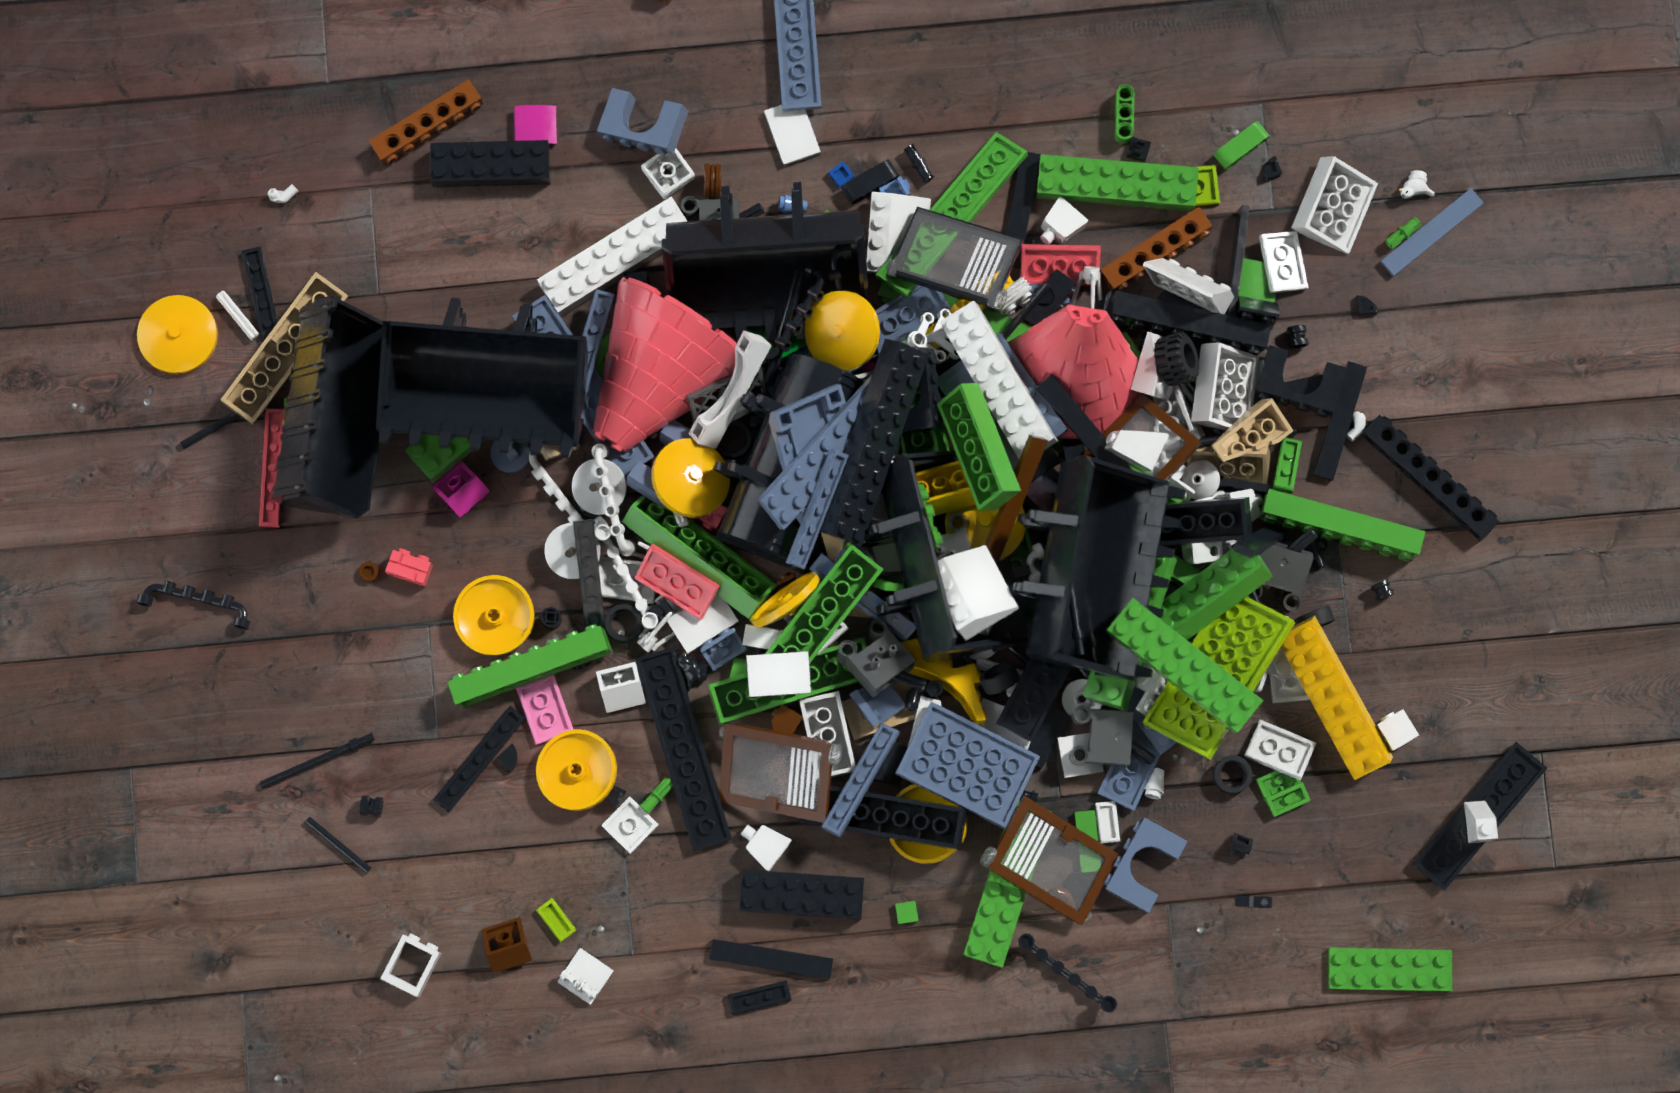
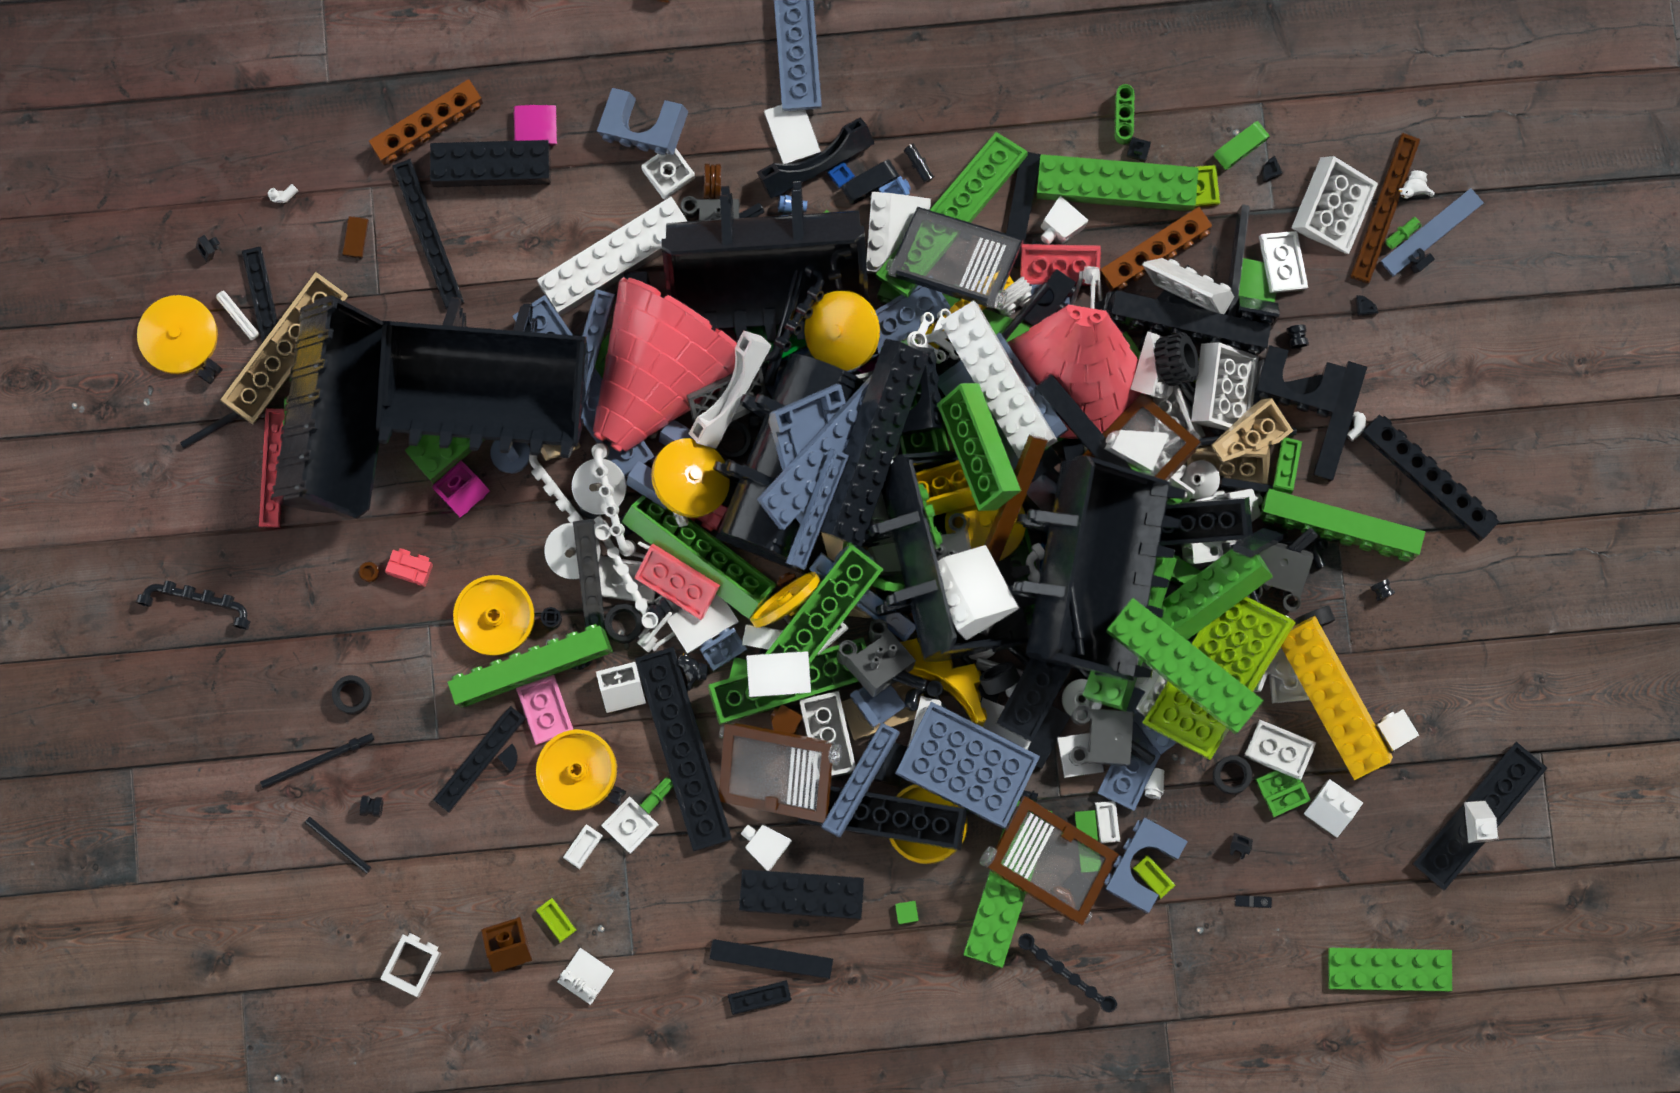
none -> black wheel [195,357,223,385]
none -> black tile [196,235,220,262]
none -> black tyre [332,675,372,715]
none -> reddish brown tile [343,216,369,258]
none -> black tile [392,159,465,310]
none -> white tile [563,824,603,869]
none -> black arch [757,117,875,199]
none -> lime tile [1133,855,1175,899]
none -> white slope [1304,779,1363,837]
none -> reddish brown tile [1350,133,1421,284]
none -> black tile [1408,248,1435,273]

